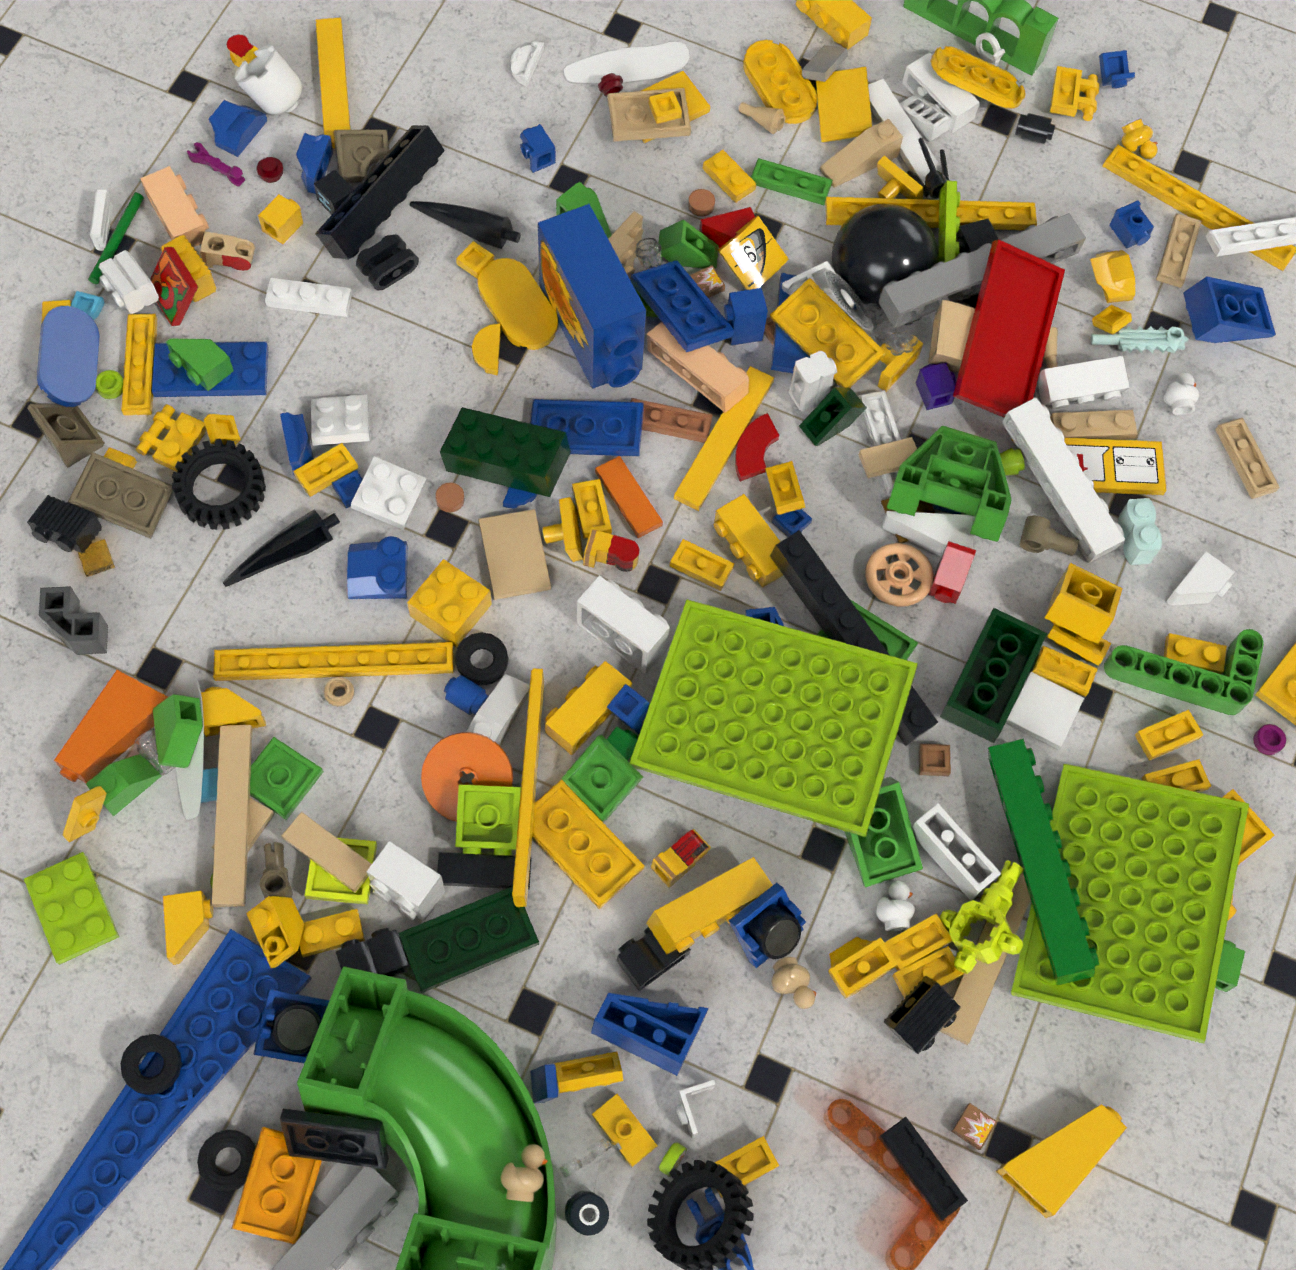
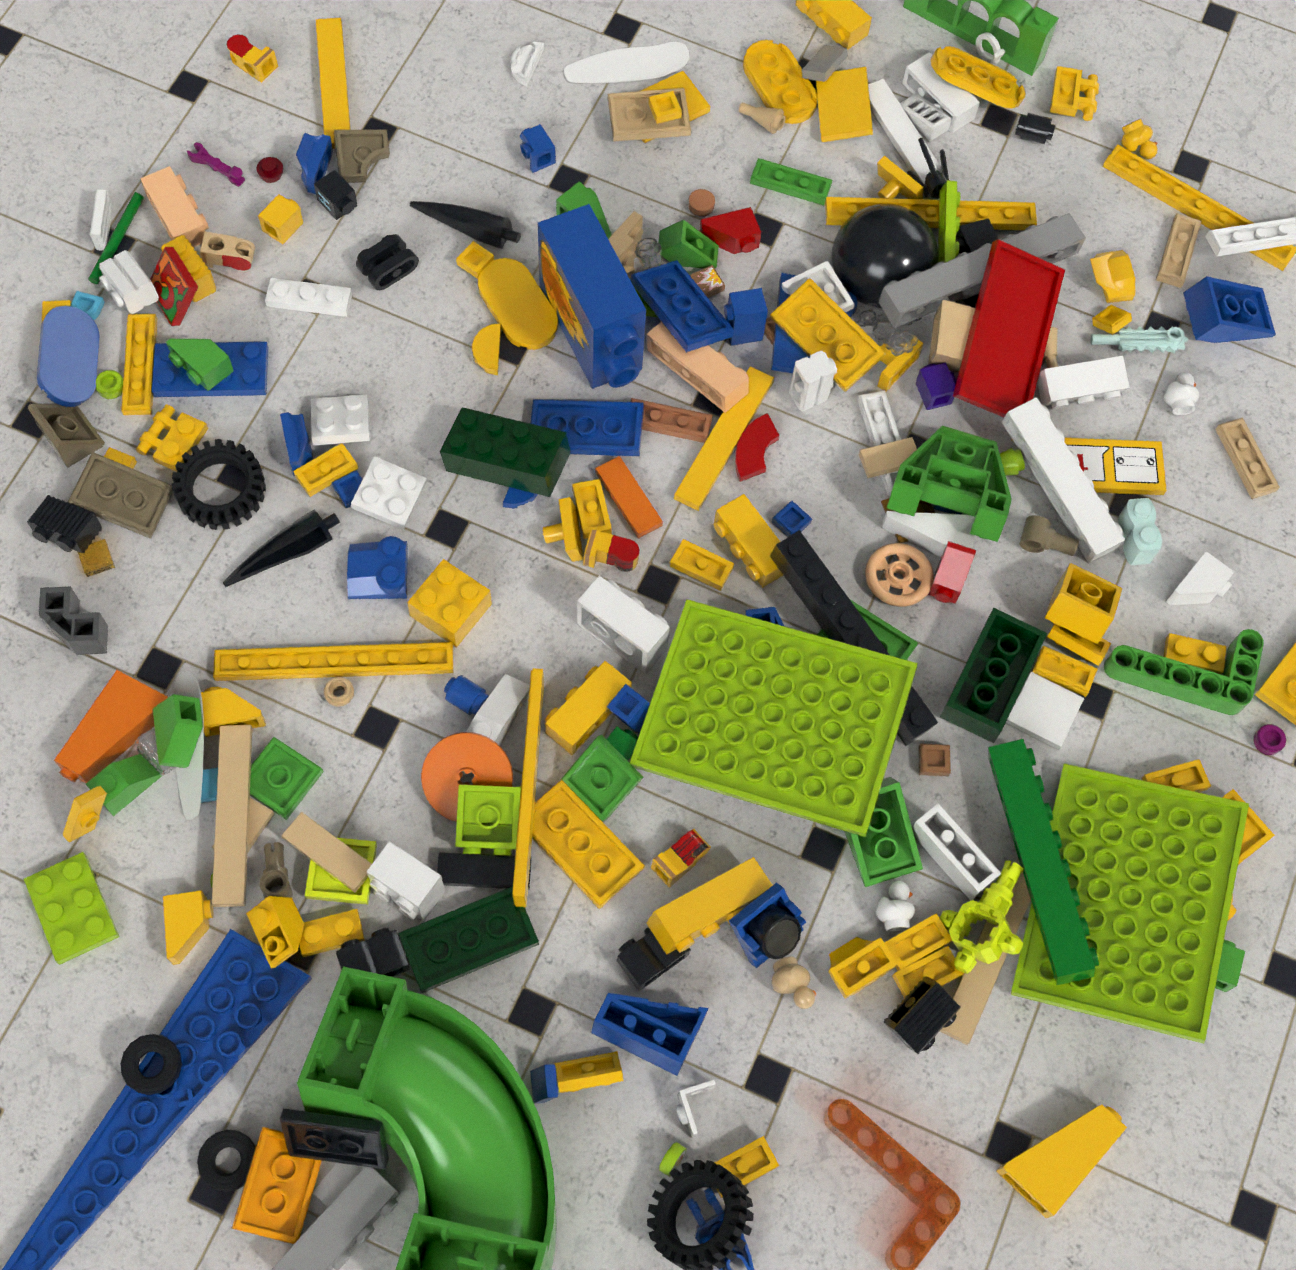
yellow plate [203,414,241,445] -> none
blue slope [209,100,267,157] -> none
white cylinder [234,45,302,115] -> none
piece [253,989,330,1063] -> none
black brick [315,125,445,260] -> none
nougat tile [436,483,465,512] -> none
black tyre [455,632,509,686] -> none
tan tile [479,509,551,600] -> none
tan animal [500,1144,548,1202] -> none
plate [555,1139,622,1236] -> none
yellow plate [592,1094,658,1167] -> none
dark red plate [598,73,623,97] -> none
yellow plate [702,150,757,203] -> none
slope [718,216,789,290] -> none
yellow plate [765,461,806,515] -> none
dark green slope [799,387,867,446] -> none
tan slope [820,119,903,188] -> none
sticker [825,270,873,330] -> none
black plate [878,1116,968,1222] -> none
tile [951,1103,998,1150] -> none
tan plate [1050,410,1138,440] -> none
blue bracket [1099,50,1135,89] -> none
blue brick [1109,200,1154,249] -> none
yellow plate [1135,709,1203,761] -> none

